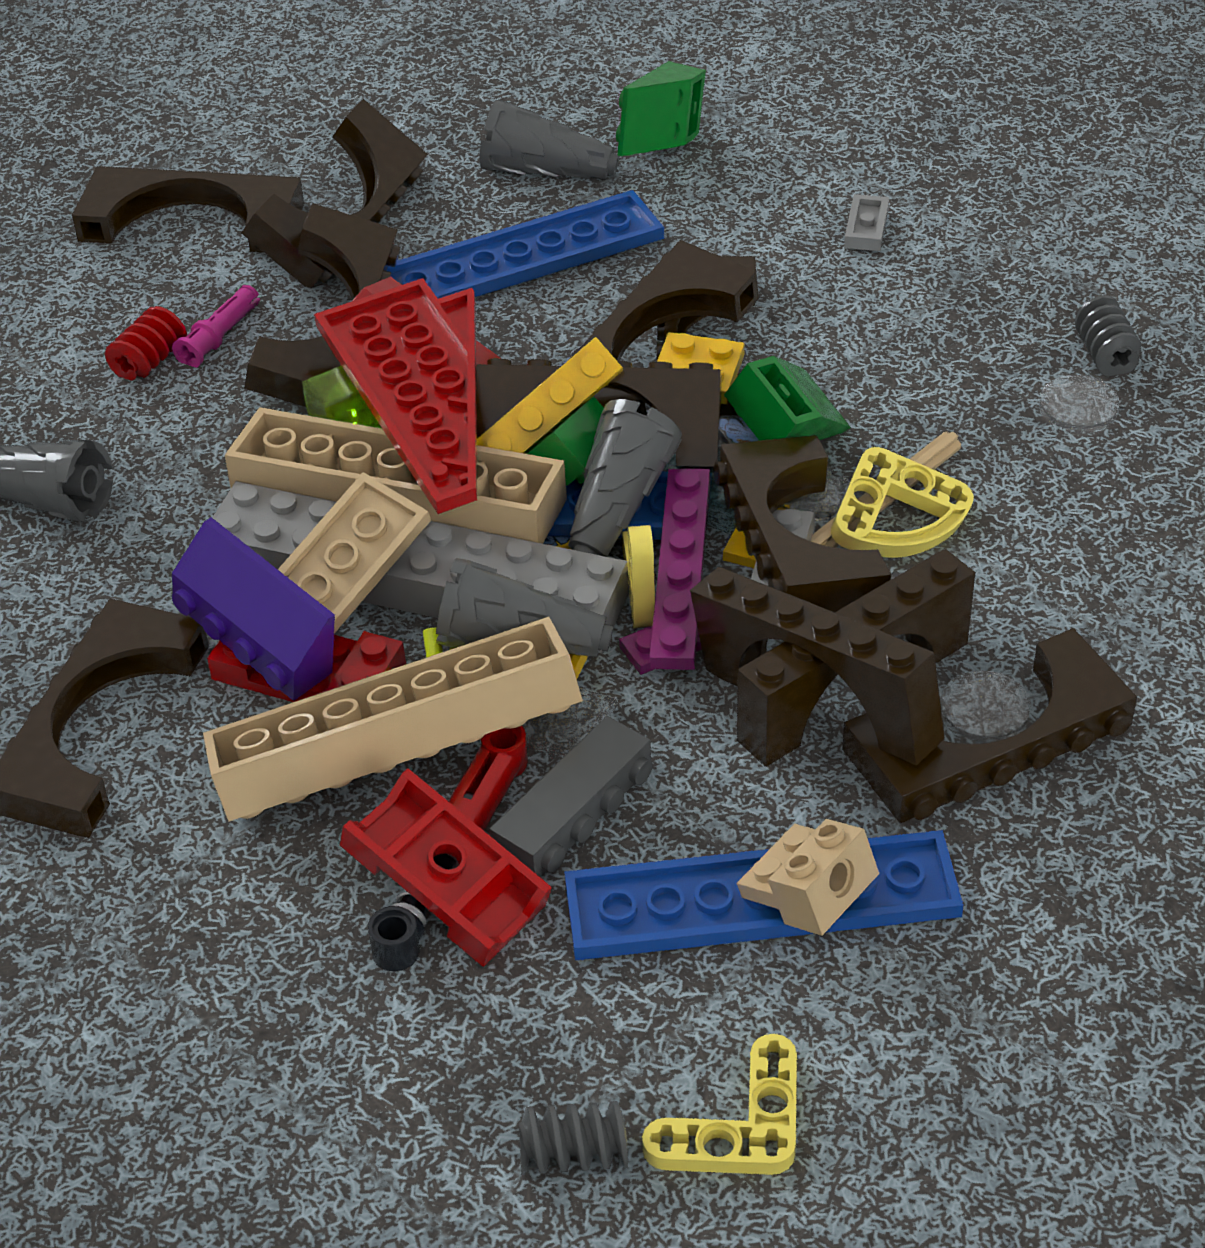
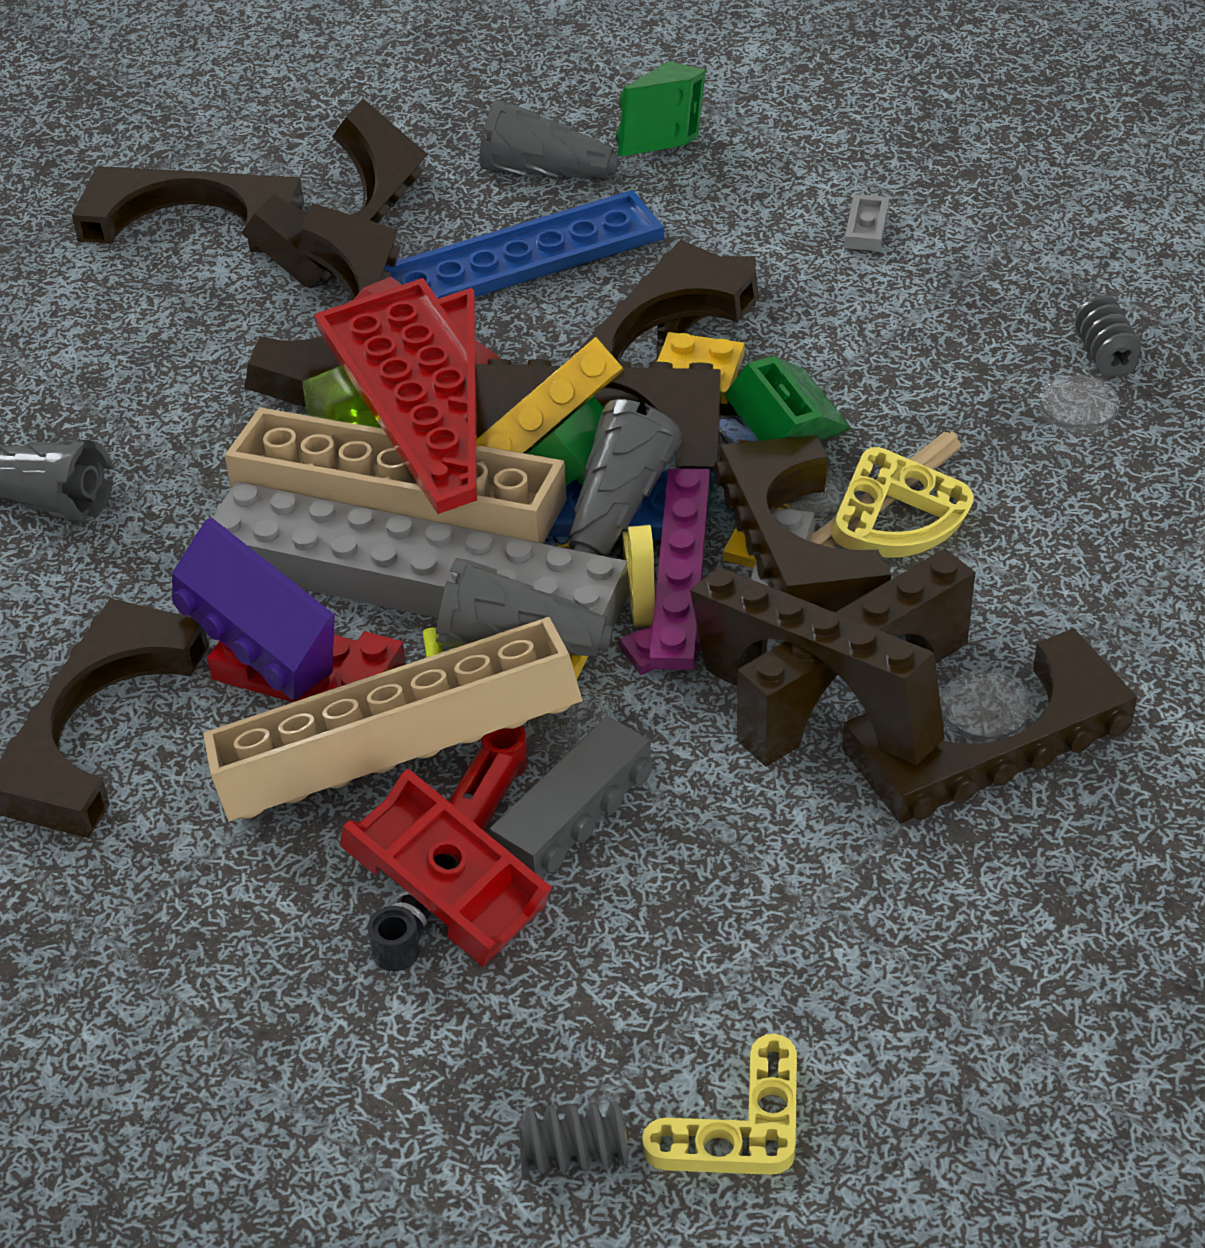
red piece [104,306,187,381] -> none
dark pink pin [172,285,260,368] -> none
tan plate [278,472,431,634] -> none
blue plate [564,830,964,960] -> none
tan brick [737,819,879,936] -> none

